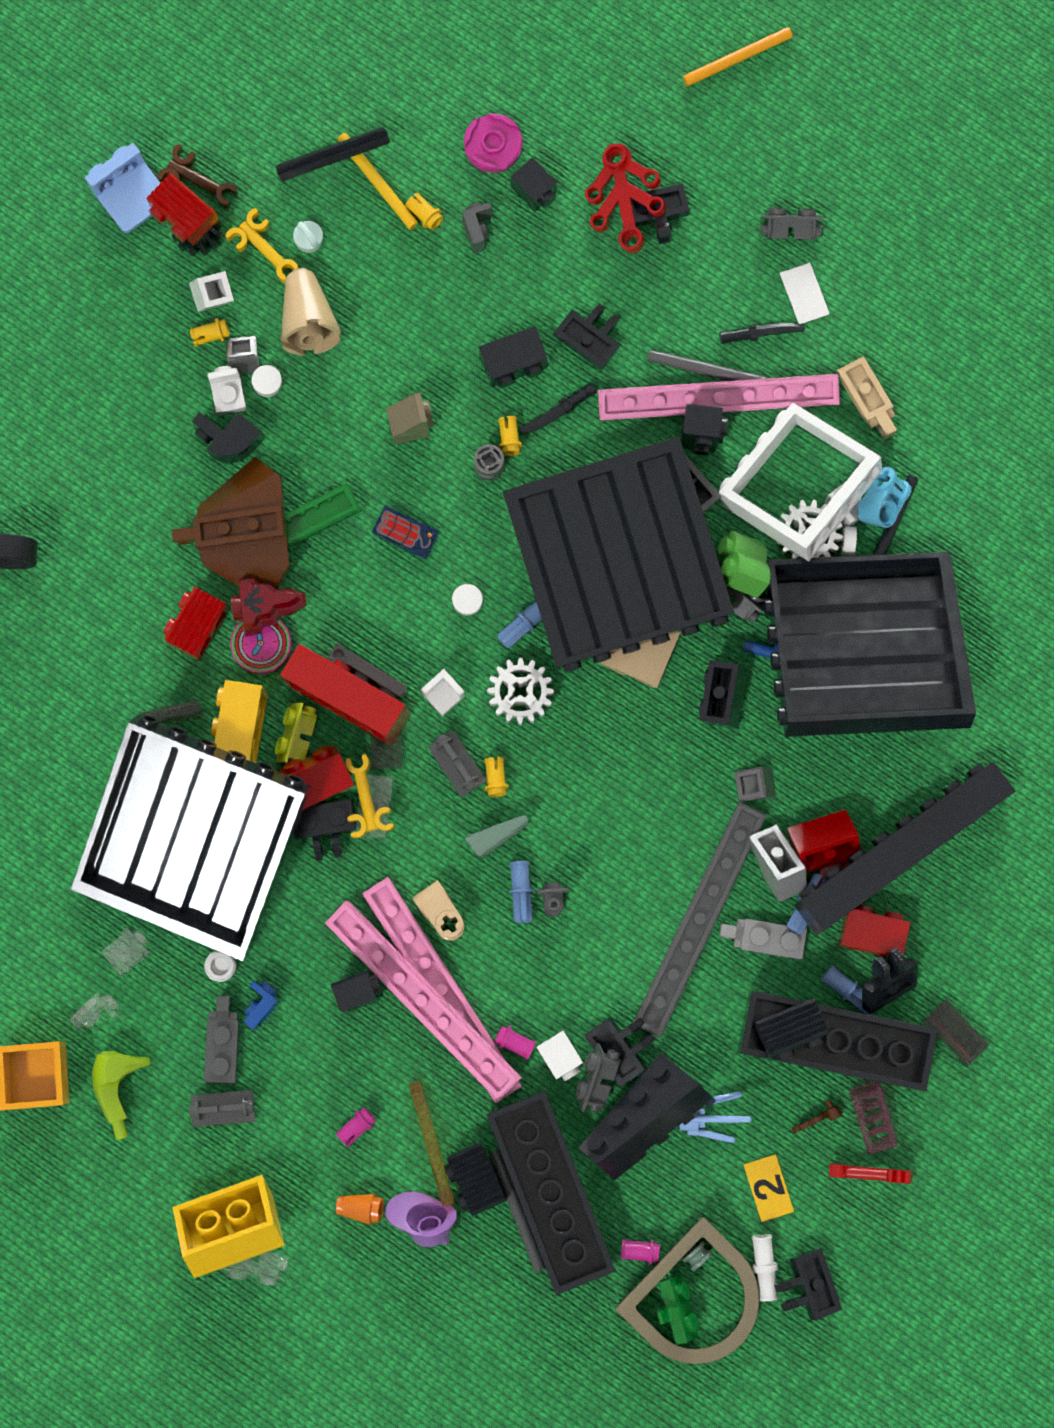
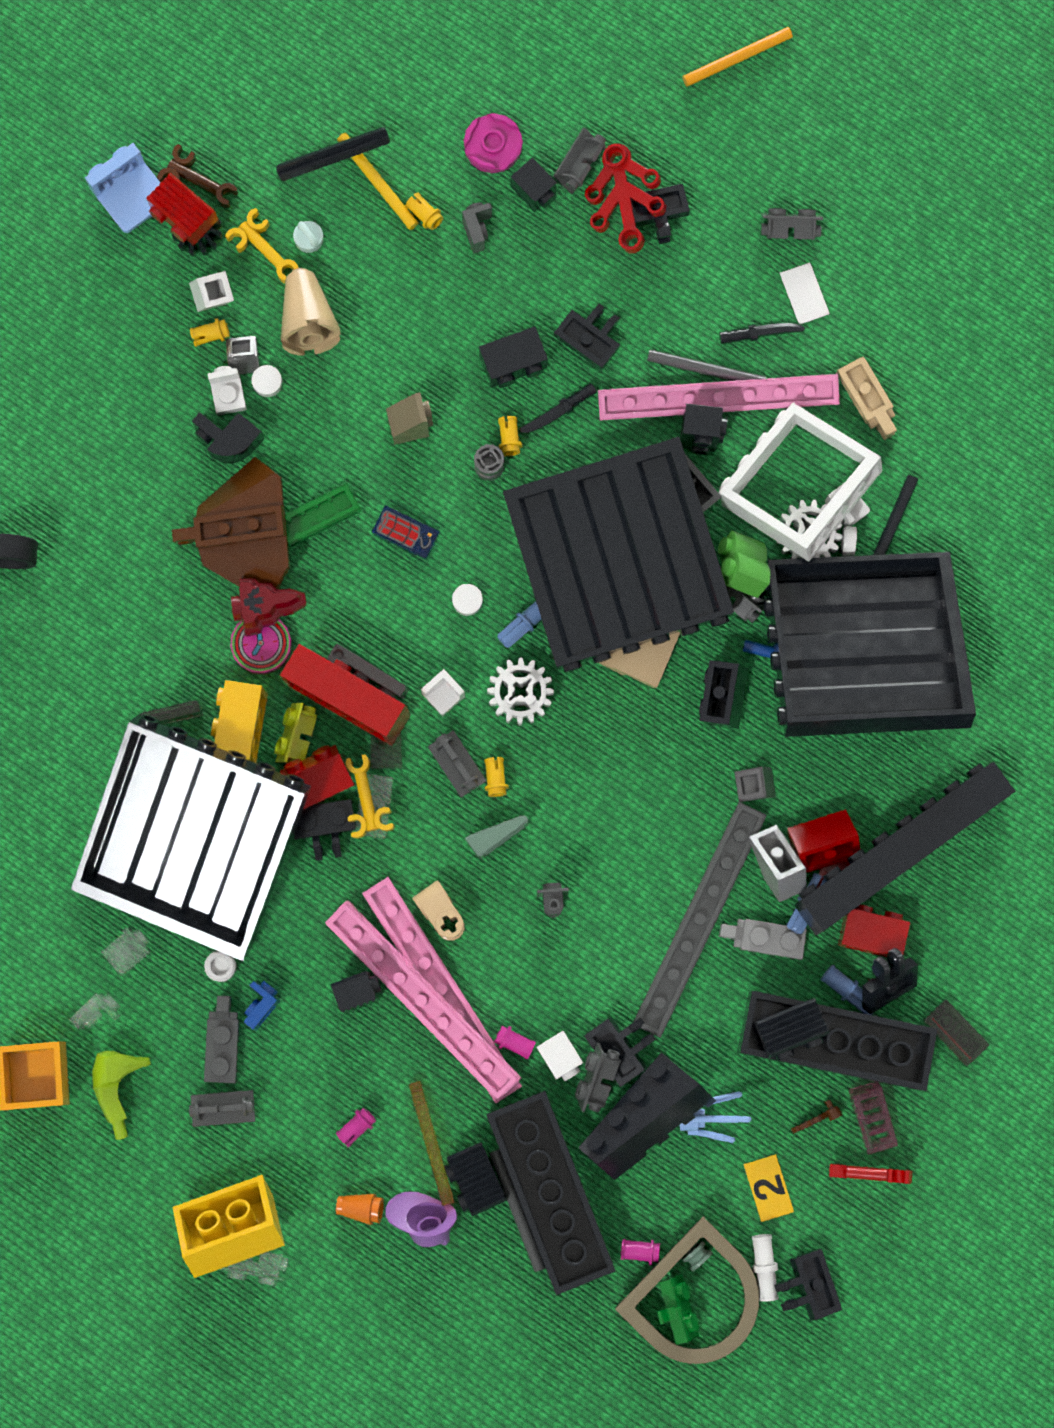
red brick [163,587,229,661] -> none
medium blue axle [509,861,533,923] -> none
medium azure piece [857,467,911,528] -> none
none -> dark grey hinge [553,127,606,194]

